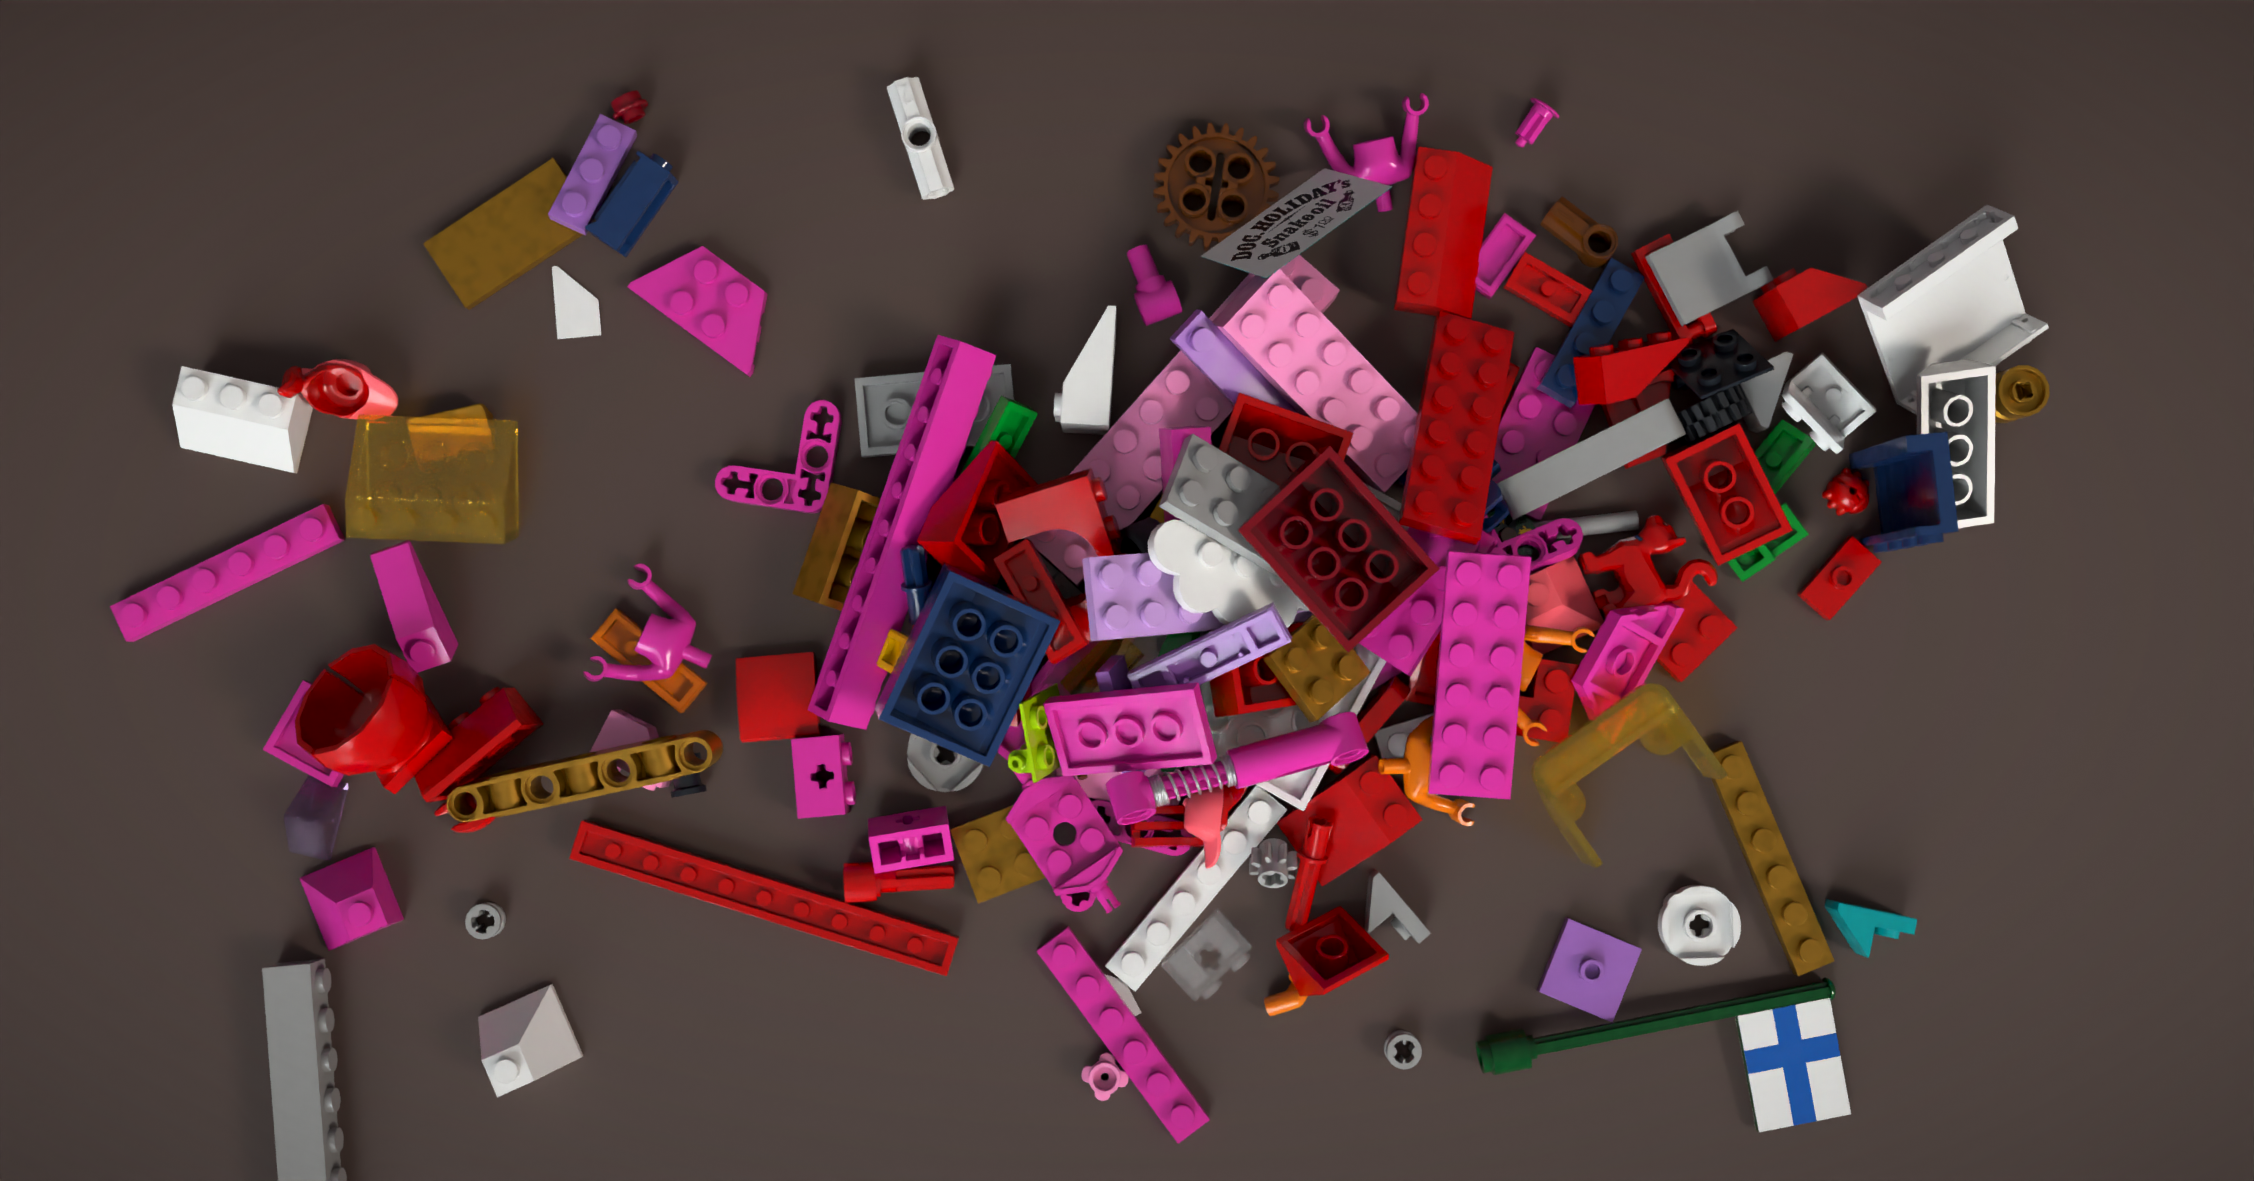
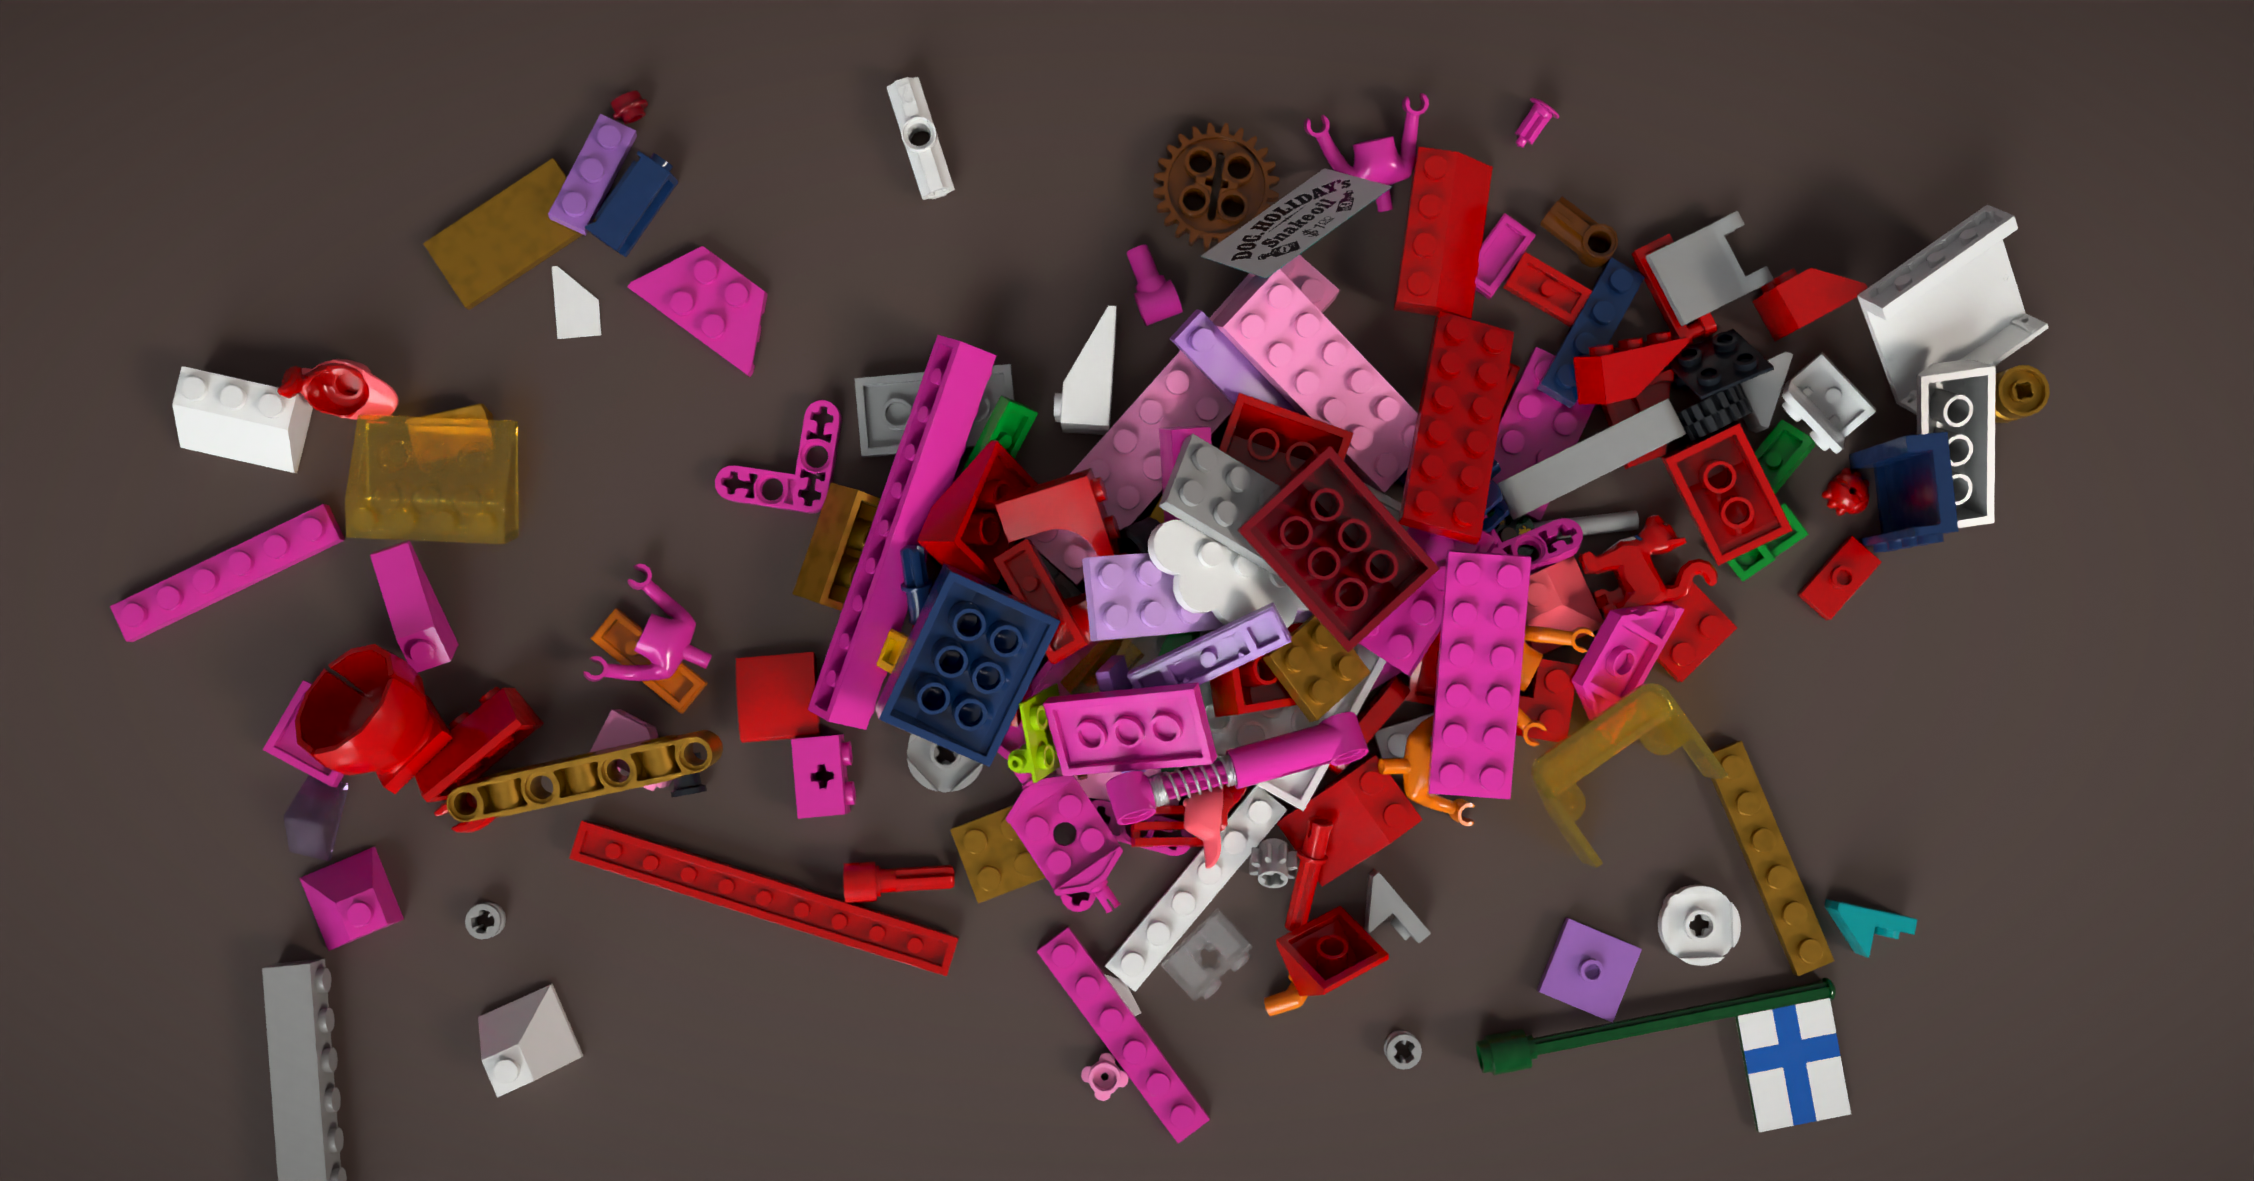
dark pink brick [868,806,954,874] -> none

